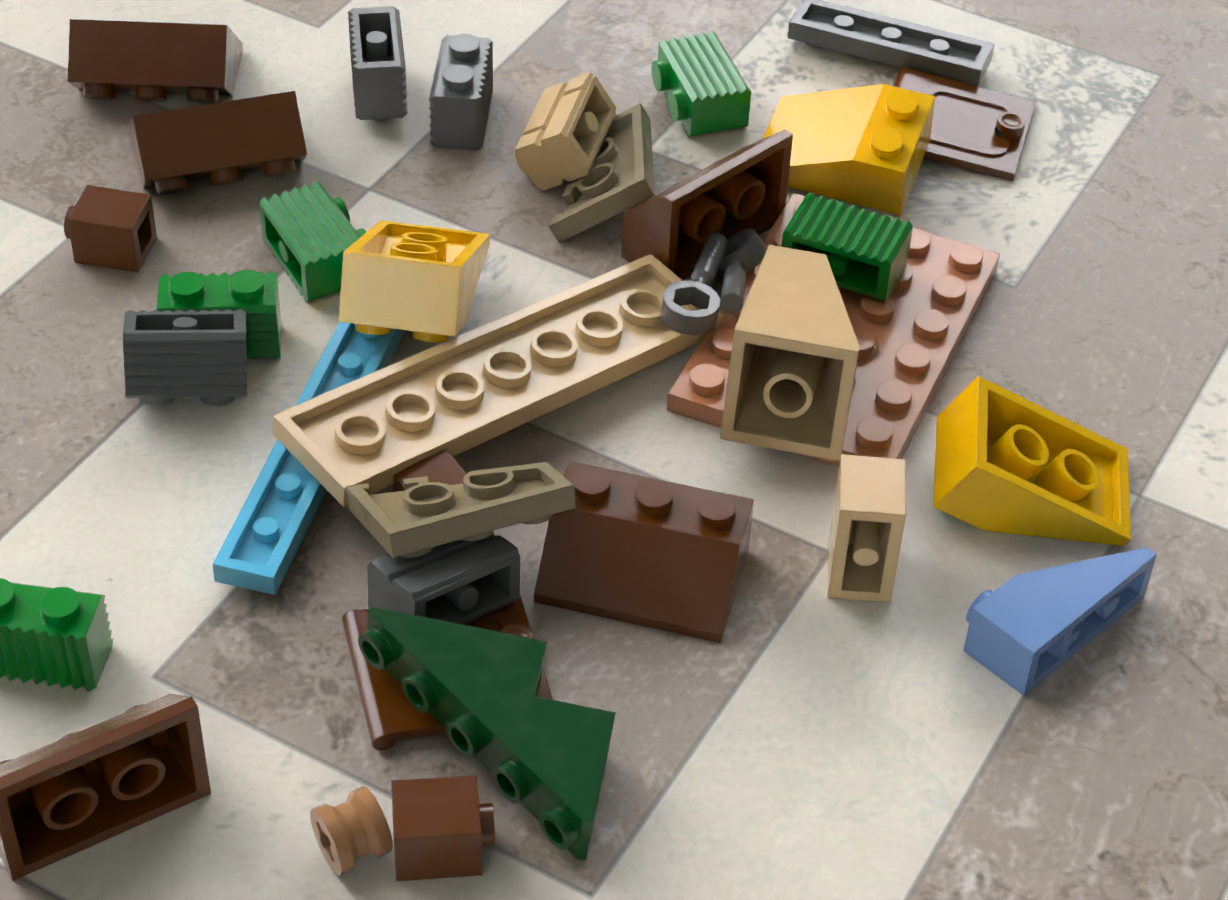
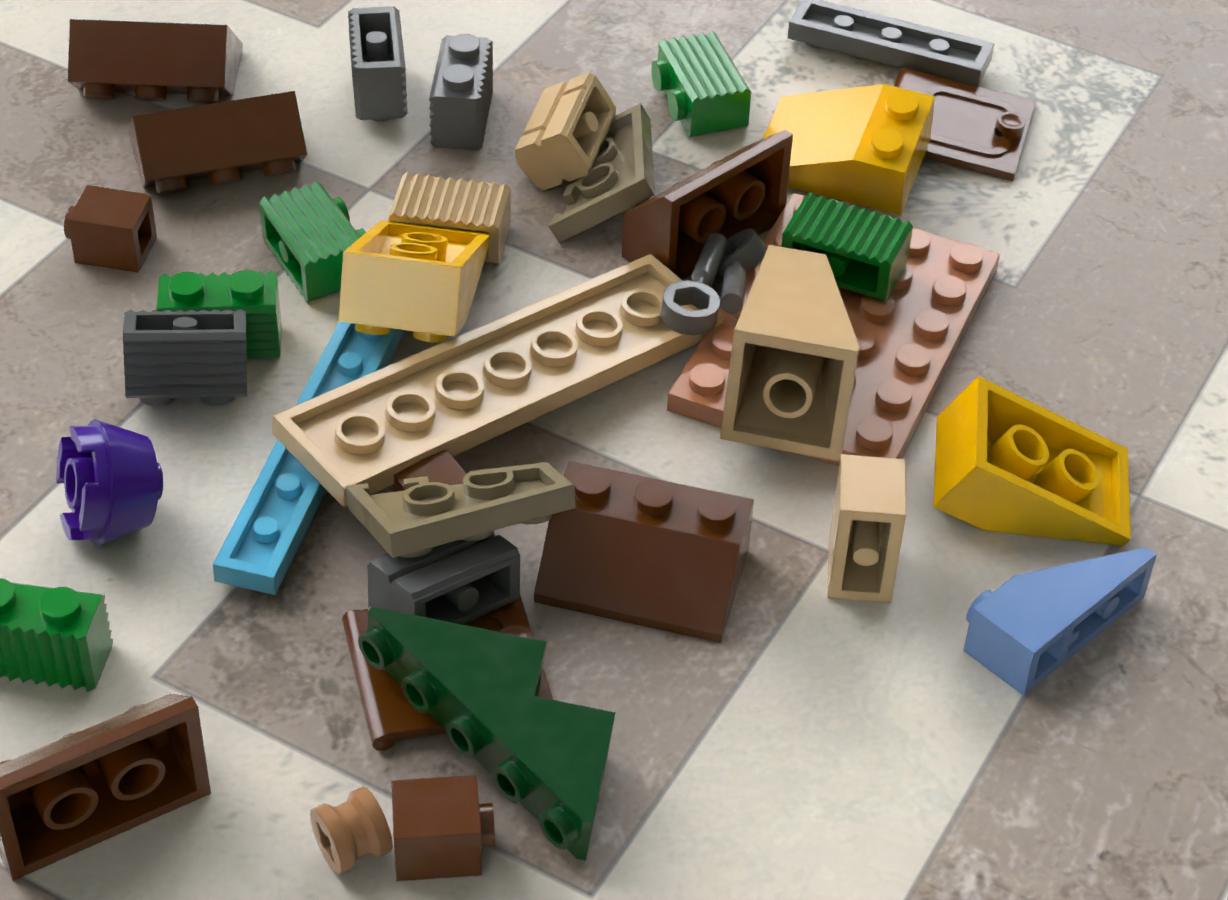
none -> dark purple cone [56,419,163,546]
none -> tan brick [389,172,511,264]

